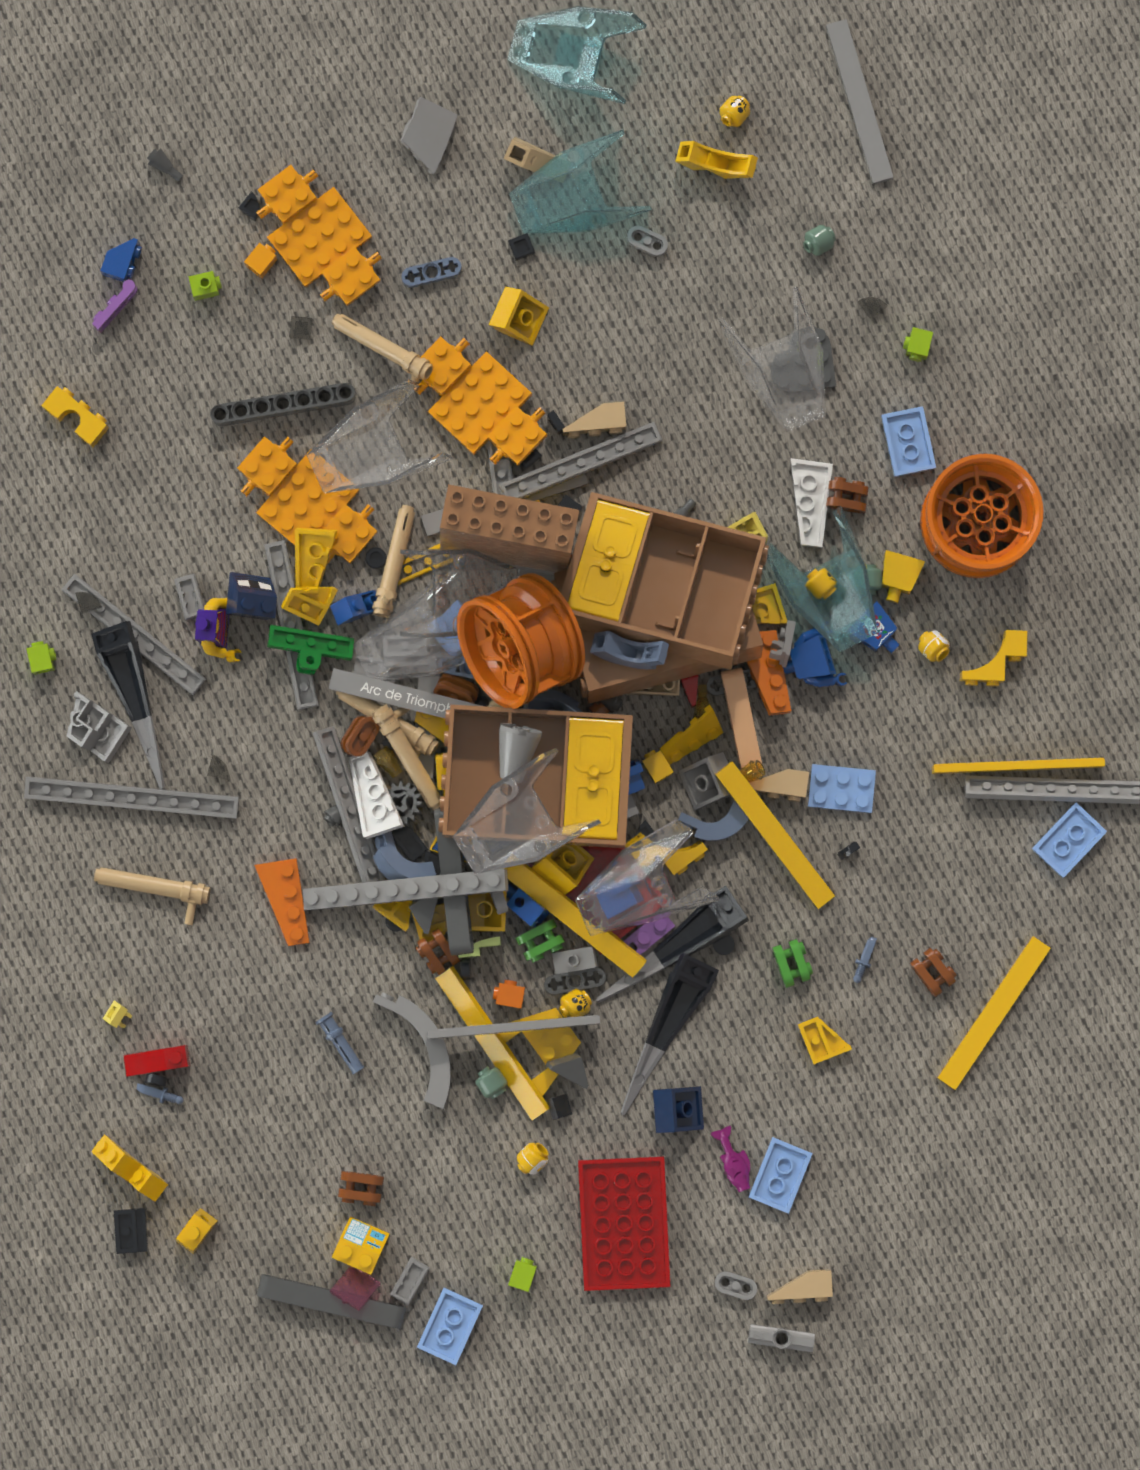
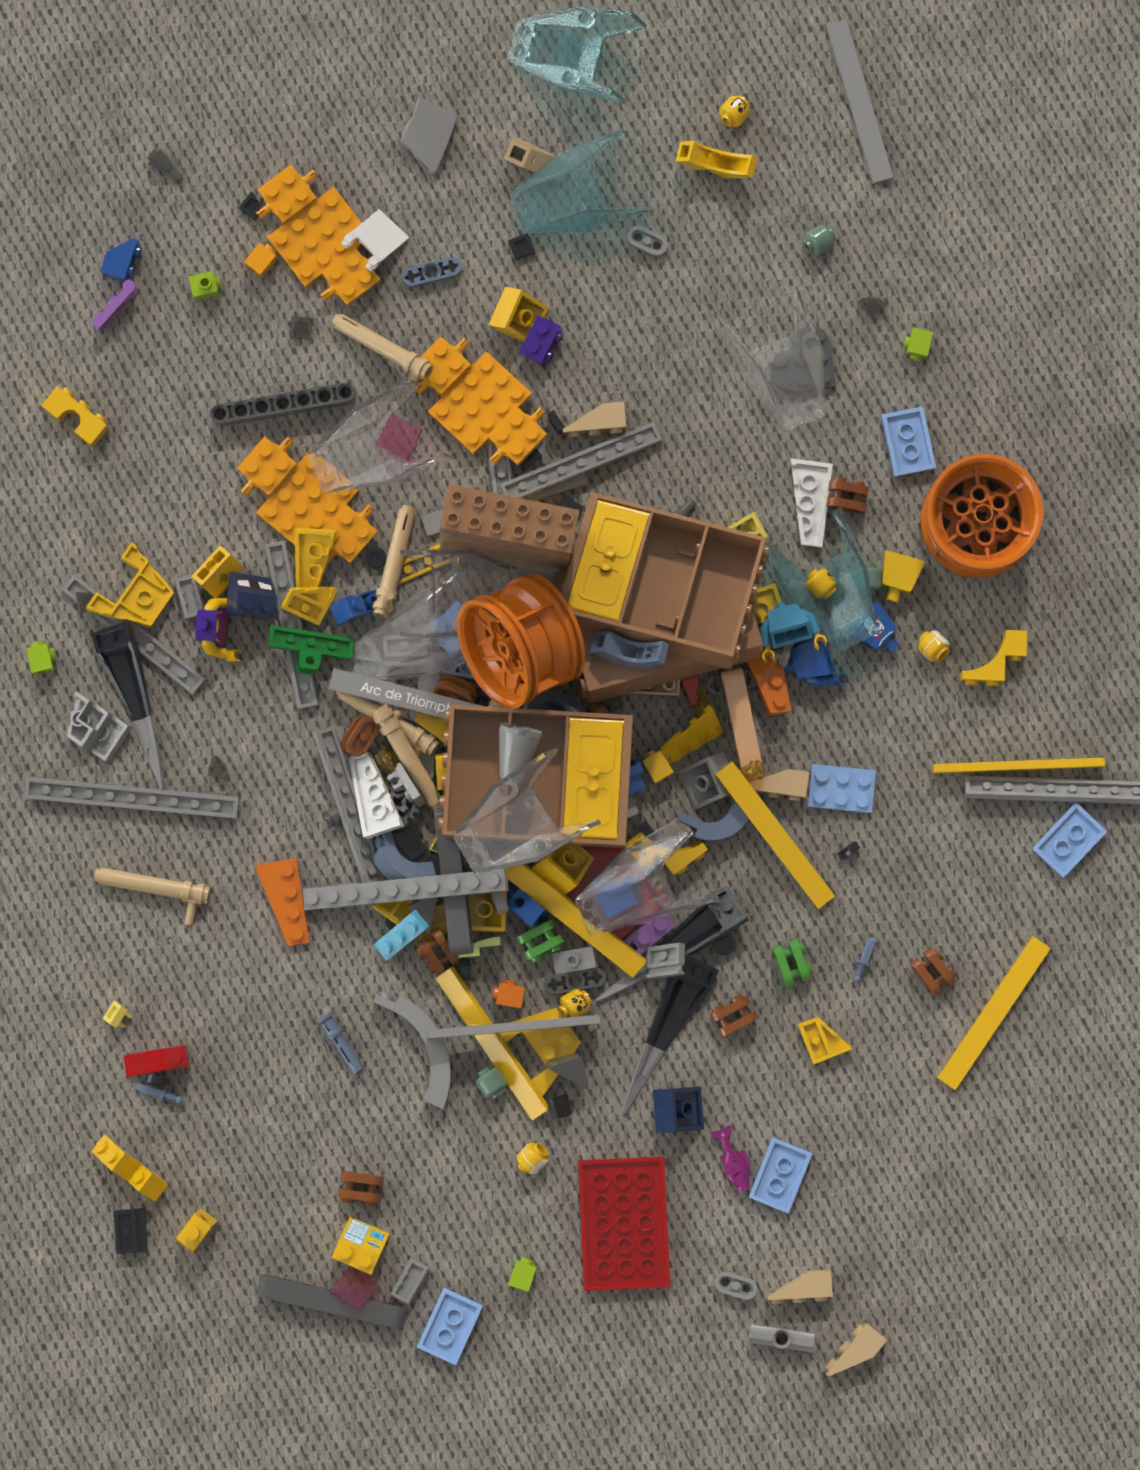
none -> yellow wing [86,542,174,628]
none -> yellow brick [191,546,244,598]
none -> white flag [341,209,409,271]
none -> medium azure plate [373,909,429,961]
none -> clear pink piece [376,413,423,461]
none -> light grey plate [387,763,425,808]
none -> dark purple bracket [519,315,563,367]
none -> light grey plate [646,943,685,979]
none -> dark orange brick [709,993,759,1038]
none -> dark azure torso [760,603,827,664]
none -> tan slope [825,1322,887,1376]

